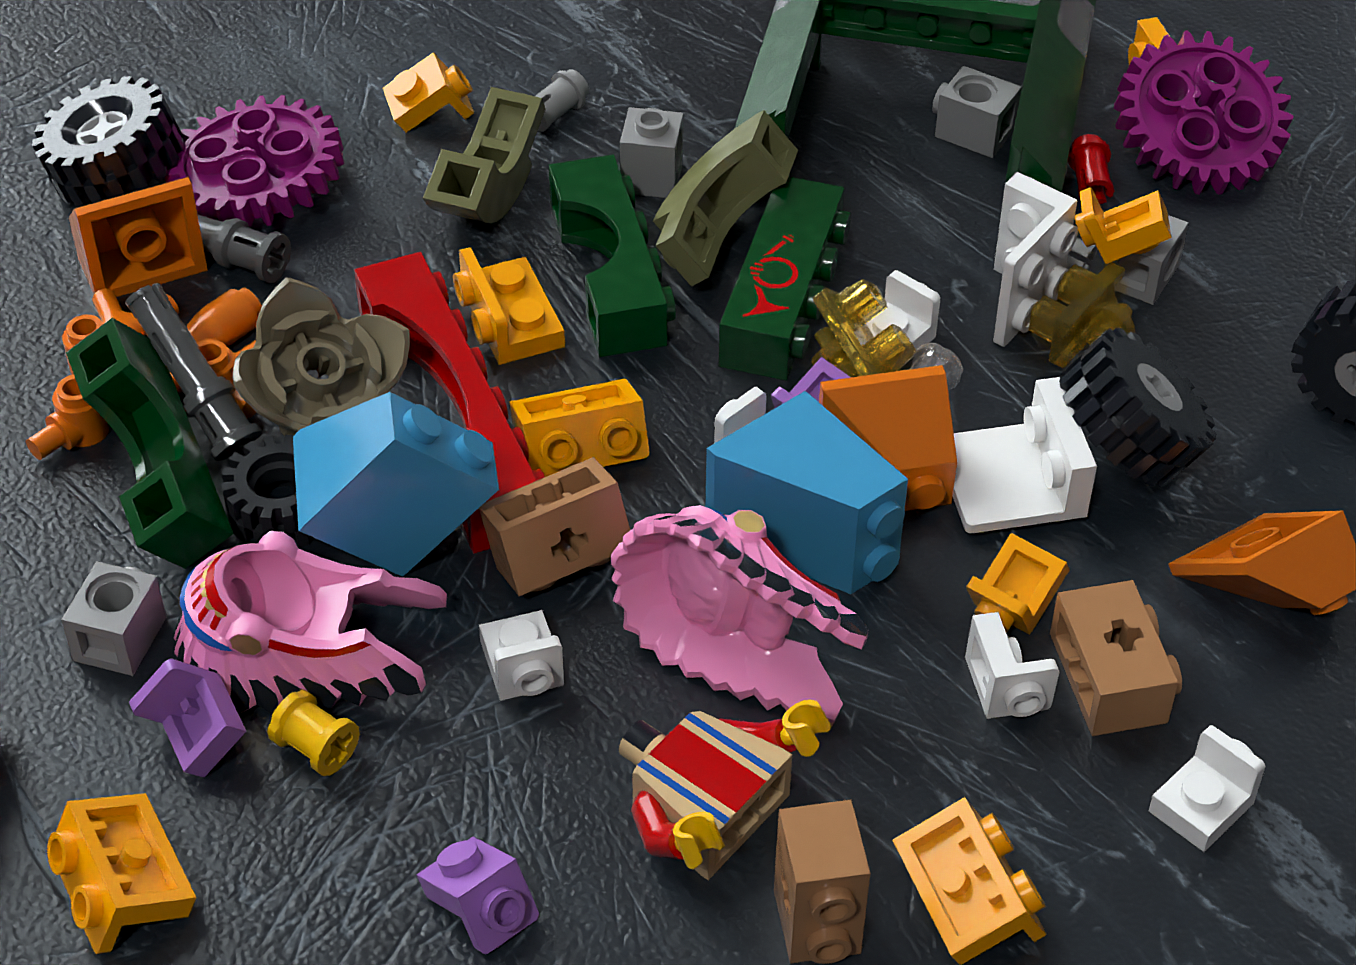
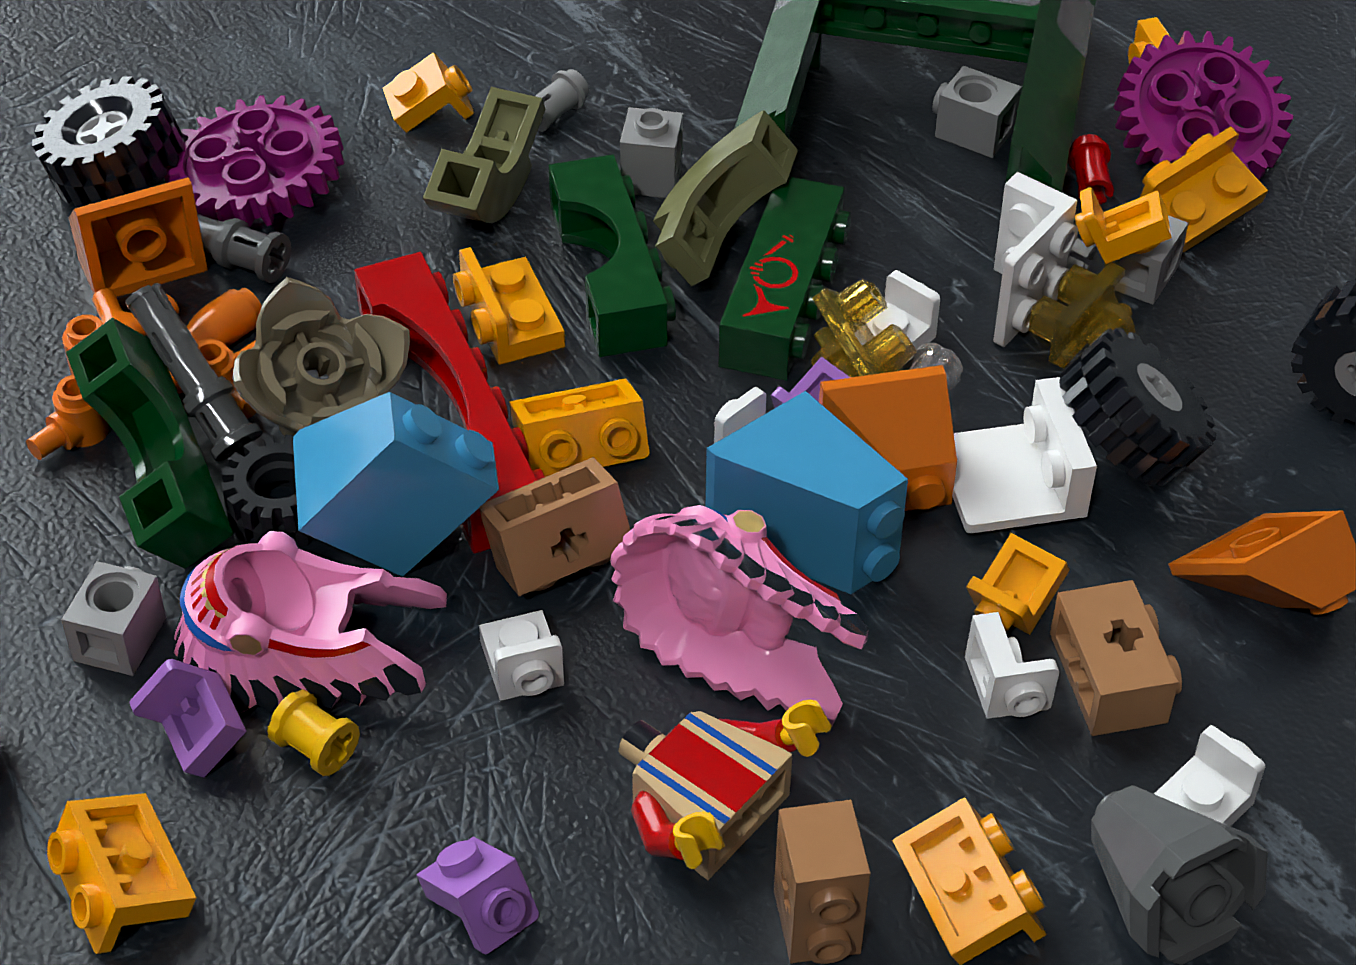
none -> dark grey cone [1091,785,1268,965]
none -> light orange bracket [1140,127,1268,253]

